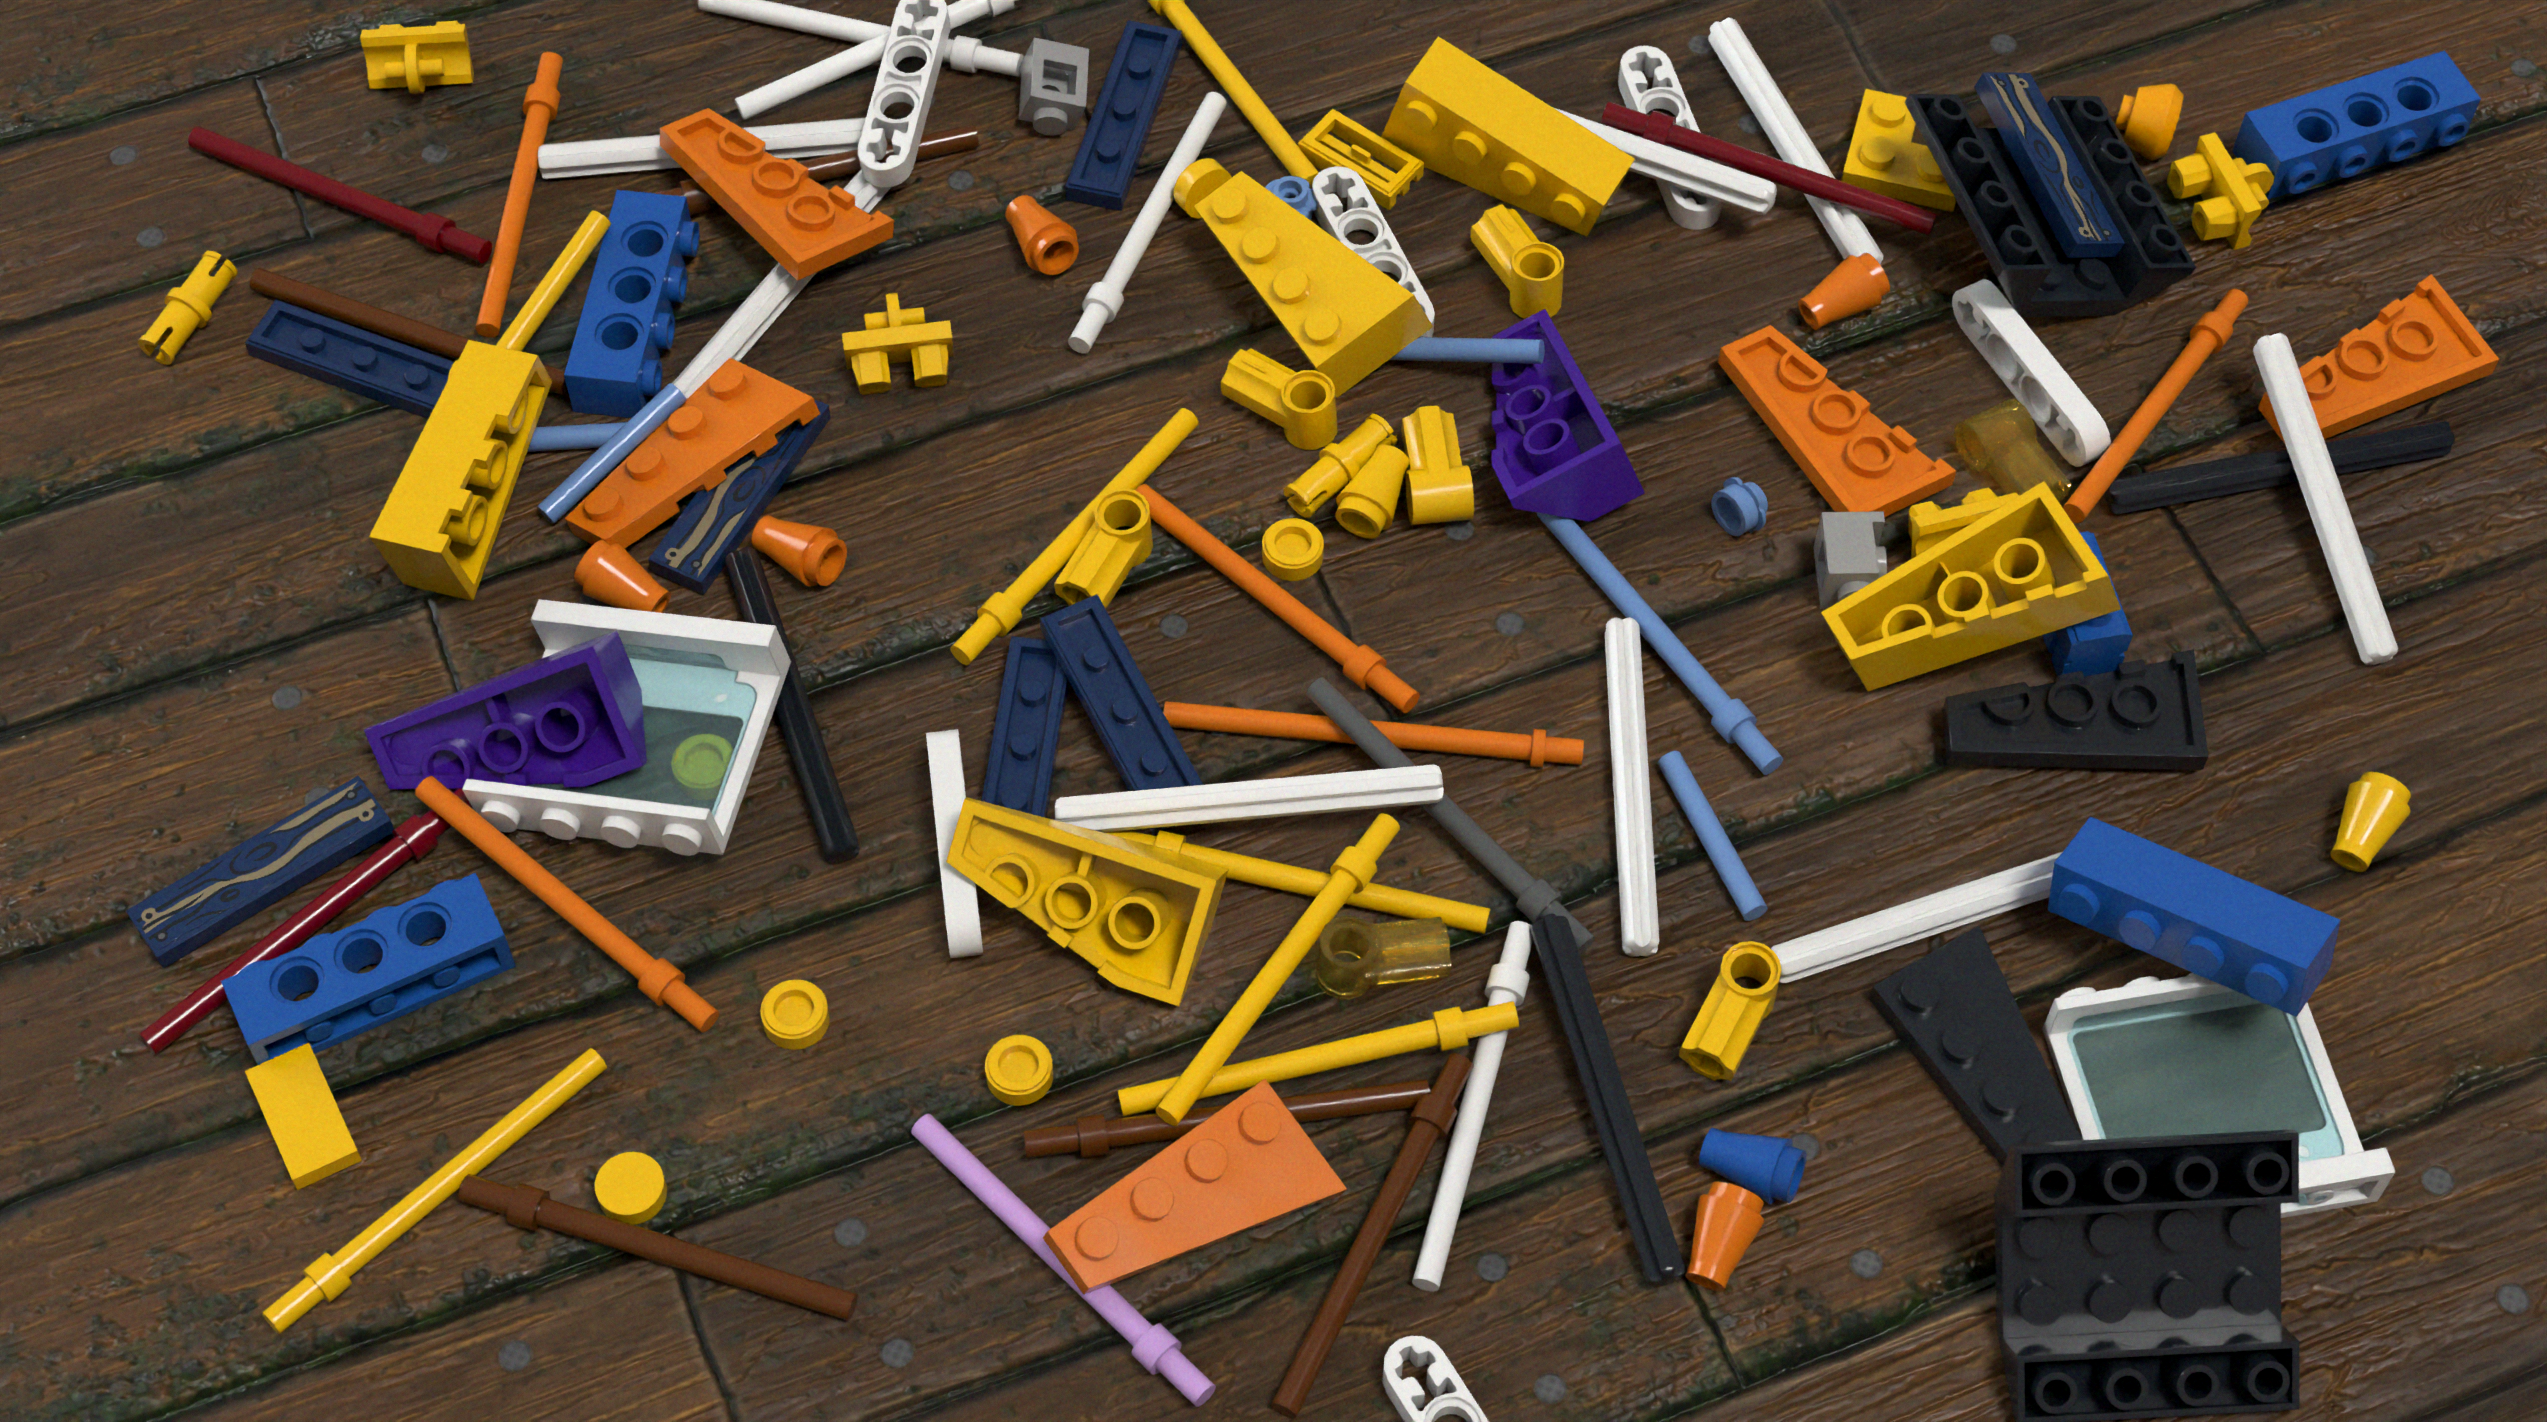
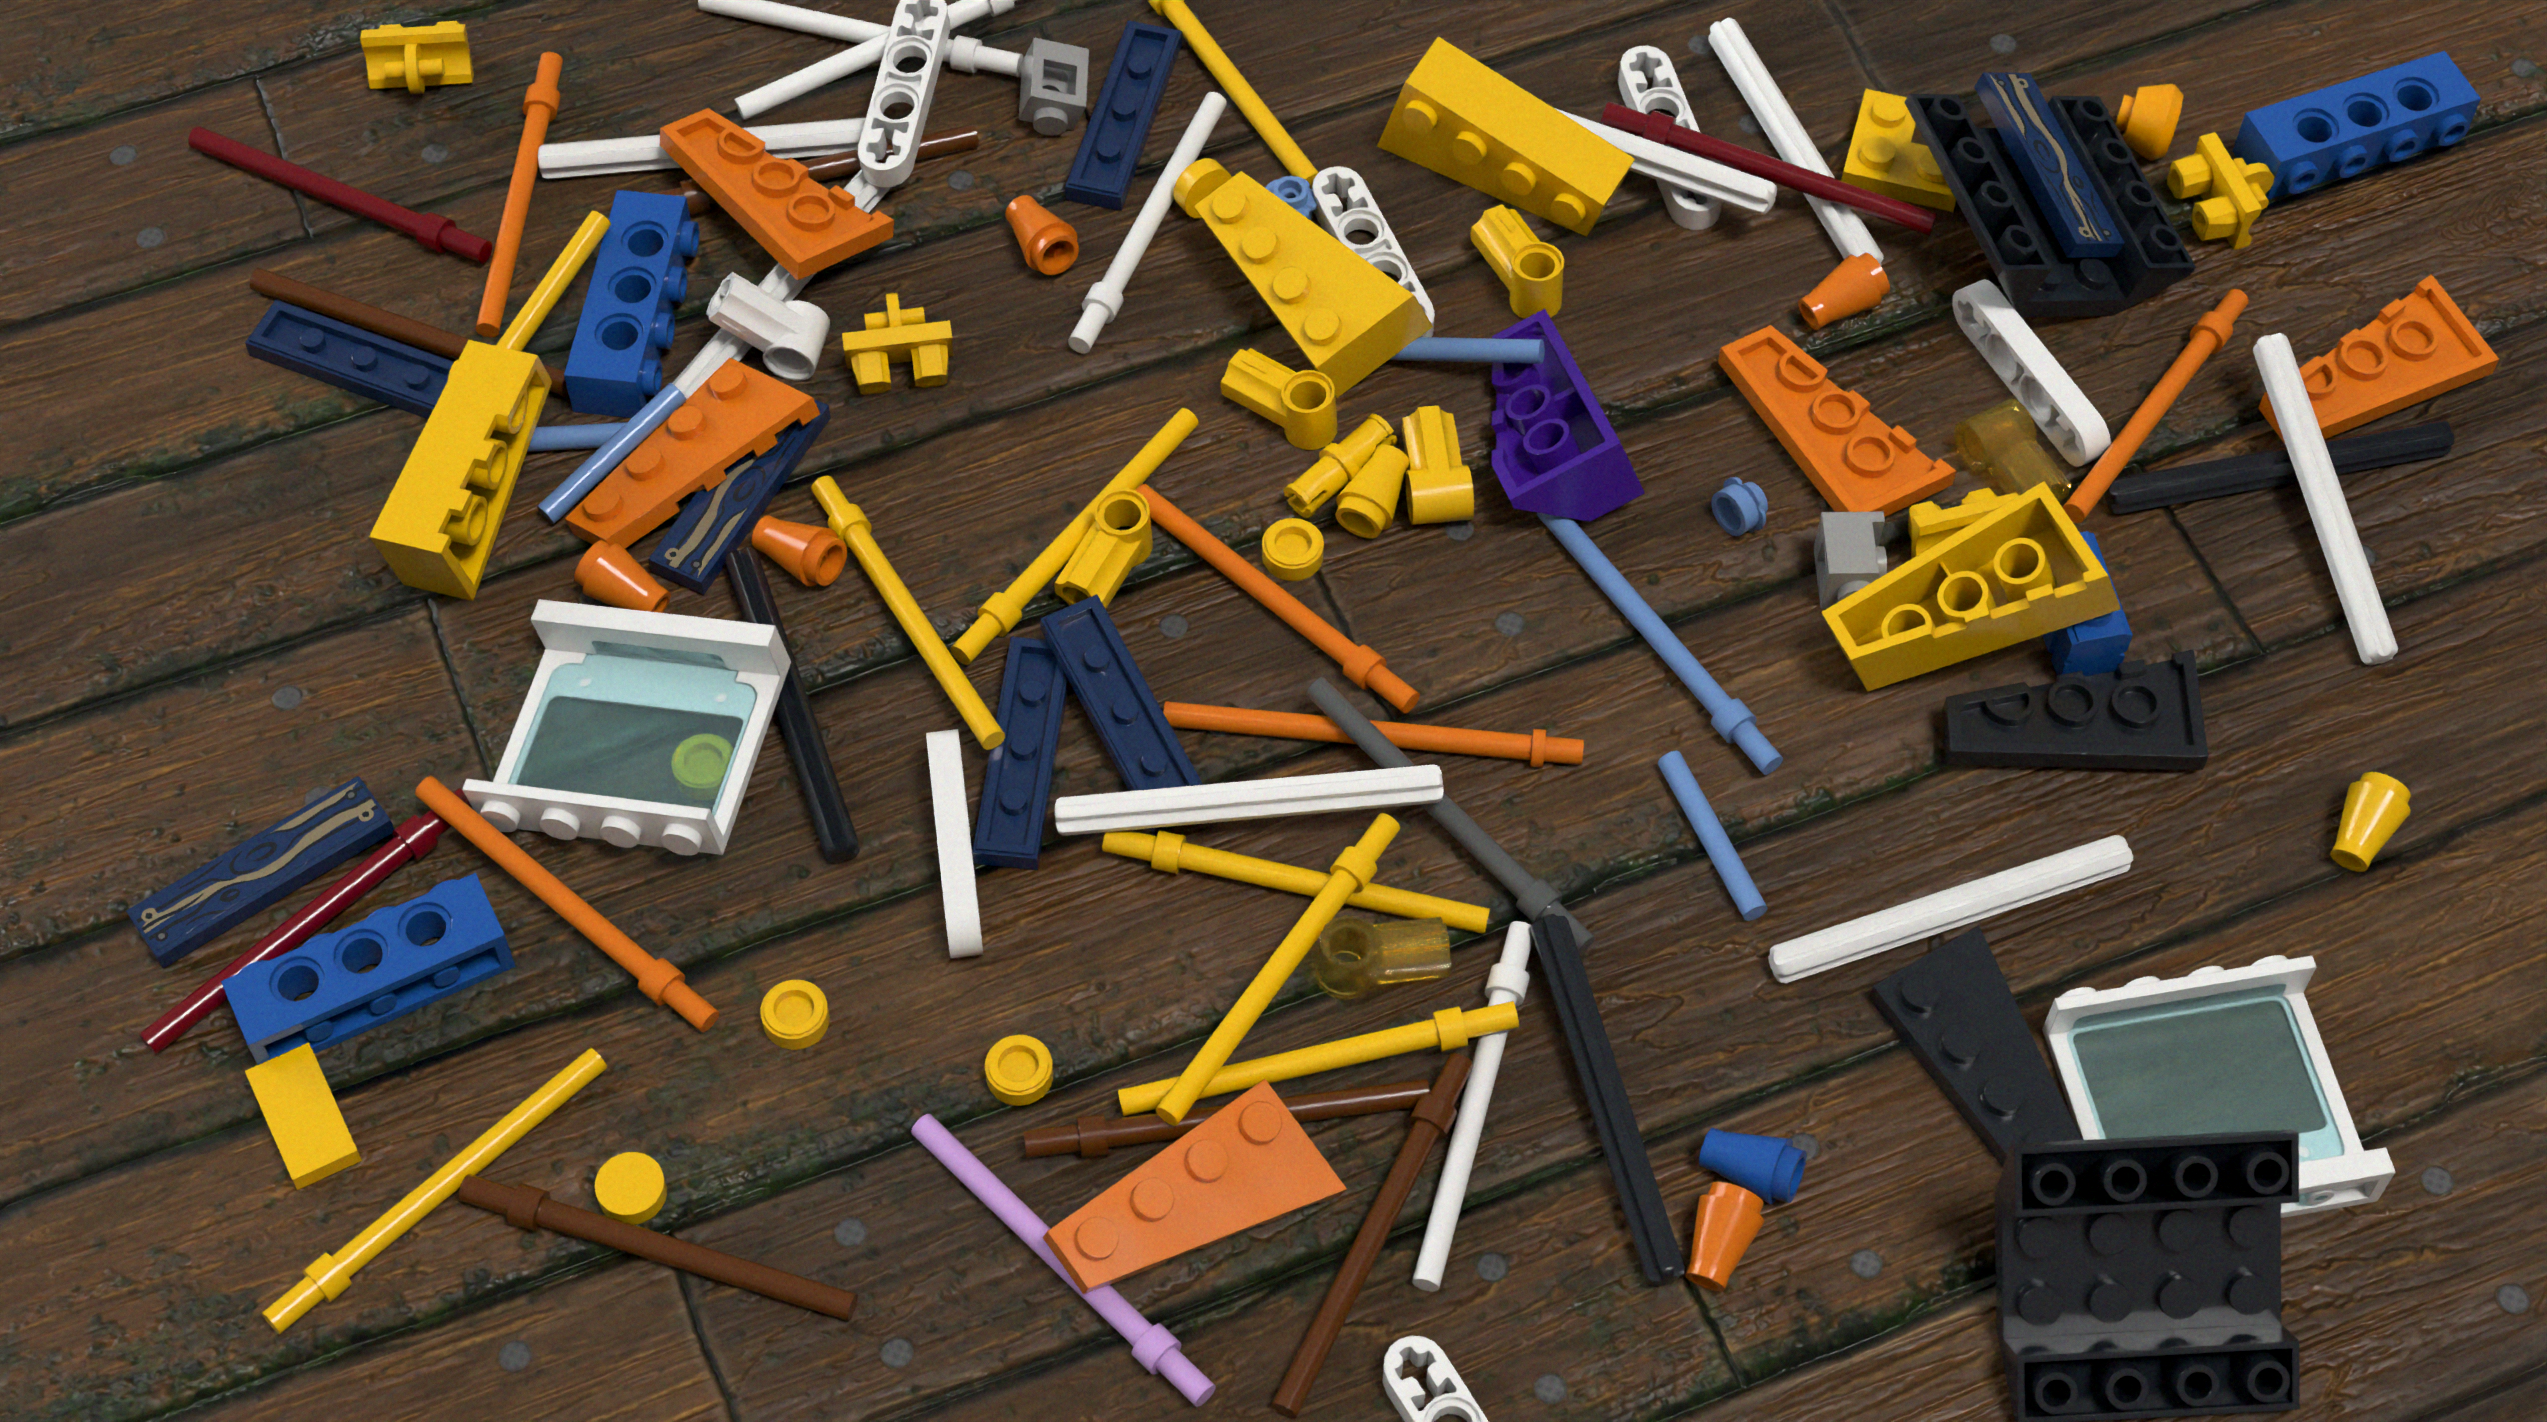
yellow pin [138,251,238,365] -> none
dark purple wedge [364,630,647,789] -> none
yellow wedge [946,797,1229,1006] -> none
yellow tile [1298,109,1424,210] -> none
white axle [1604,617,1660,957] -> none
yellow piece [1679,941,1782,1081] -> none
blue brick [2048,816,2341,1017] -> none
none -> white piece [706,272,830,381]
none -> yellow bar [811,476,1005,750]

